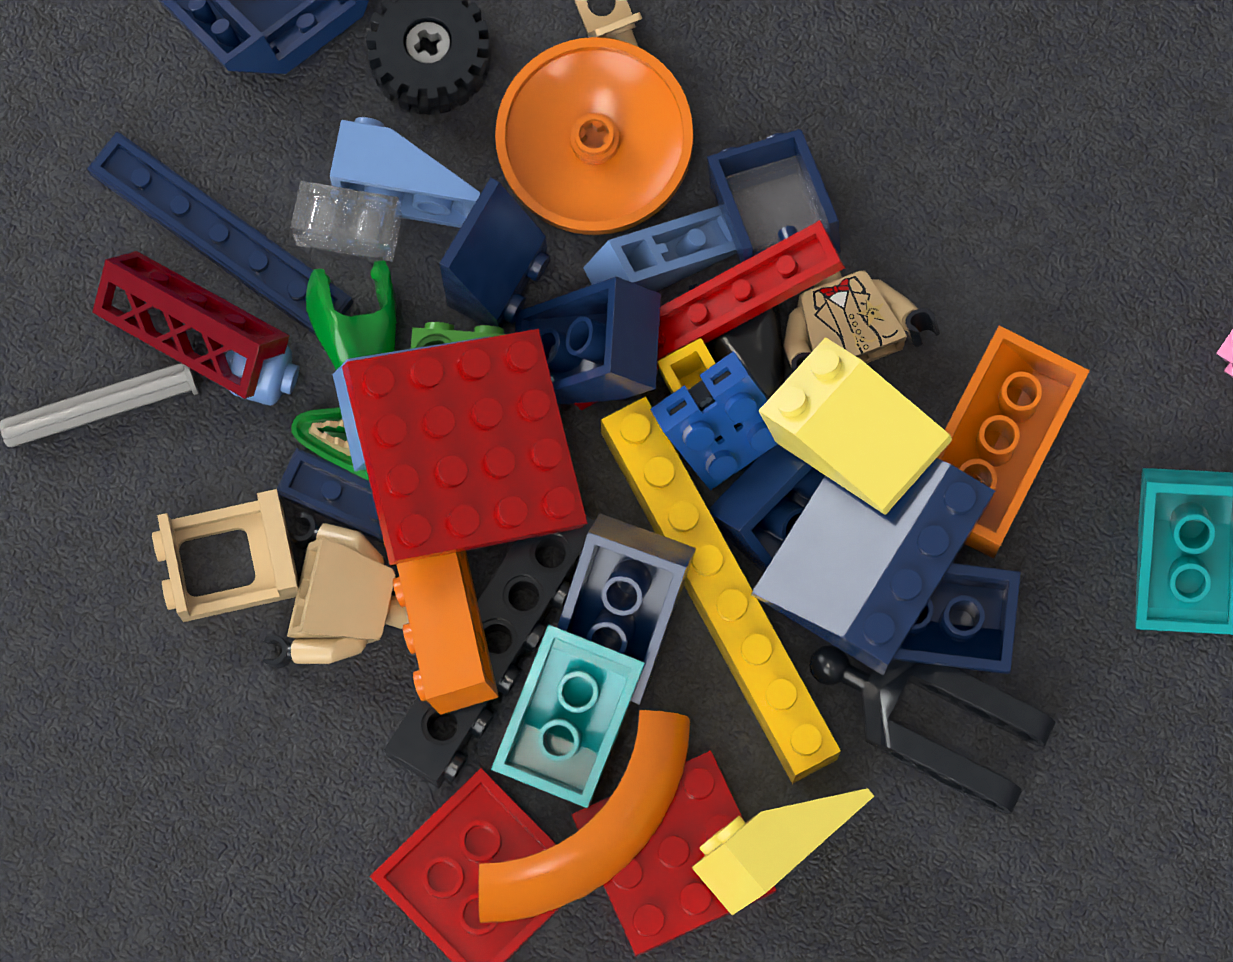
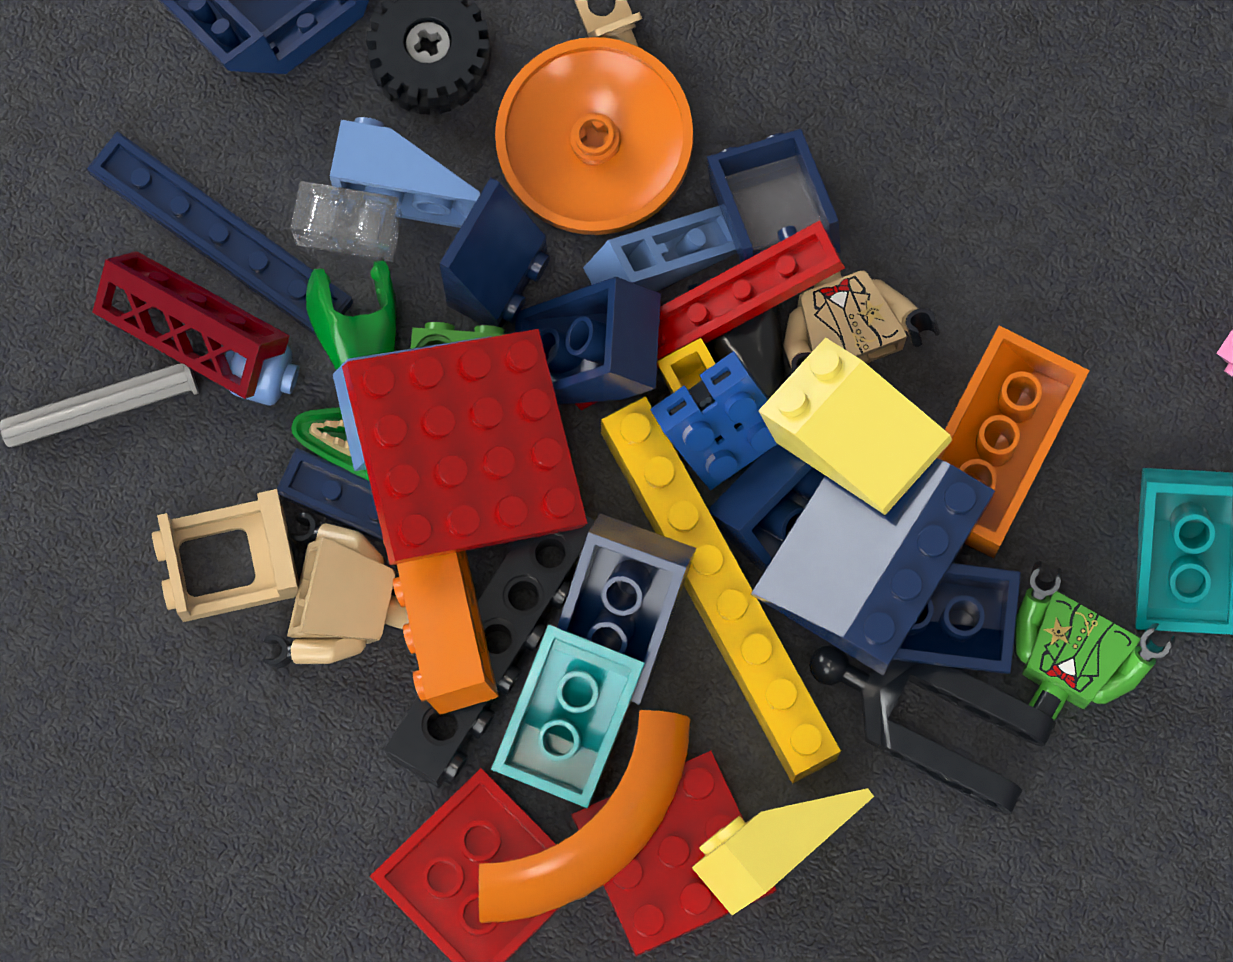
none -> bright green torso [1015,561,1175,721]

